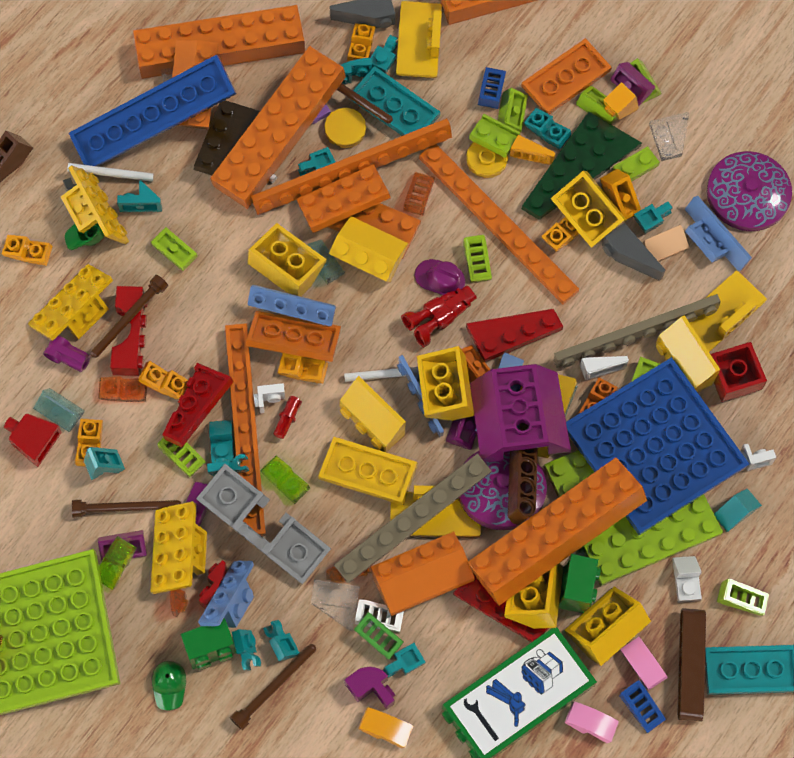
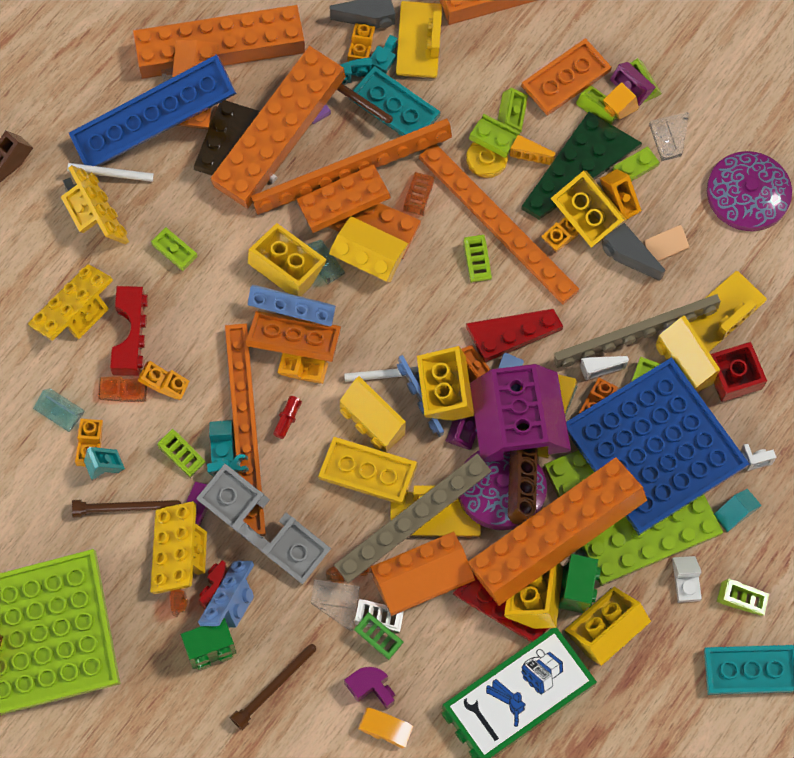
light orange slope [1,235,53,266] -> none
red torso [4,414,62,467] -> none
magenta piece [43,335,91,373] -> none
green cap [65,223,105,250] -> none
reddish brown piece [90,275,168,358] -> none
magenta slope [98,530,147,563] -> none
clear neon green slope [99,536,137,590] -> none
teal slope [117,180,162,212] -> none
green cap [152,661,187,711] -> none
red wing [162,363,233,447] -> none
teal plate [232,629,261,671] -> none
white bracket [254,383,285,414] -> none
clear neon green slope [261,455,310,504] -> none
teal plate [263,620,300,661] -> none
teal plate [298,147,336,176] -> none
yellow tile [324,108,366,148] -> none
teal plate [383,643,426,678] -> none
red piece [401,285,477,348] -> none
magenta piece [415,259,465,295] -> none
blue slope [478,67,506,109] -> none
teal slope [524,108,572,150] -> none
bright pink slope [564,701,619,743] -> none
blue slope [619,680,666,733] -> none
bright pink slope [620,637,668,690] -> none
teal plate [634,202,673,234] -> none
reddish brown beam [677,608,706,722] -> none
medium blue bracket [685,196,752,271] -> none

